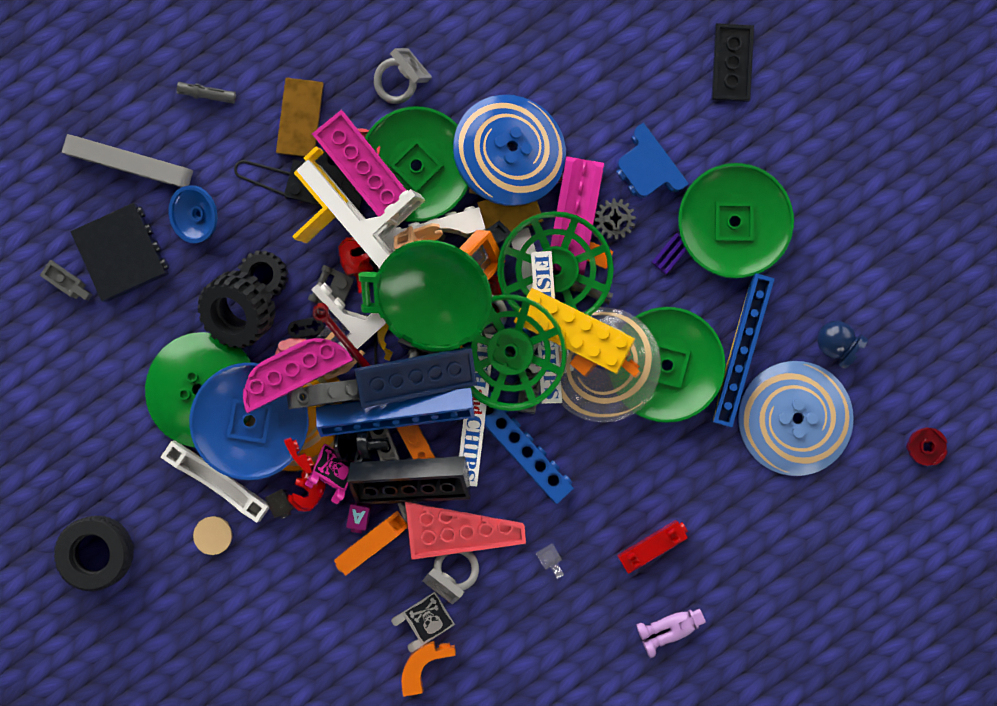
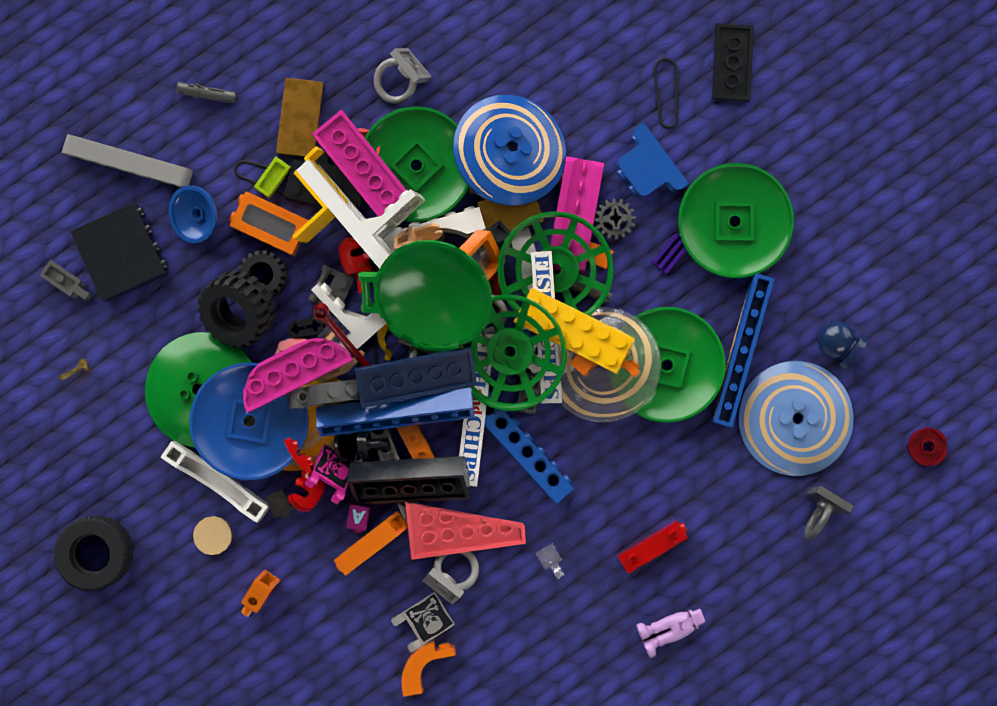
none -> clear yellow piece [58,358,89,380]
none -> orange piece [229,191,309,257]
none -> orange torso [241,570,280,617]
none -> lime tile [254,156,291,199]
none -> black piece [653,58,678,128]
none -> dark grey tile [804,486,854,541]

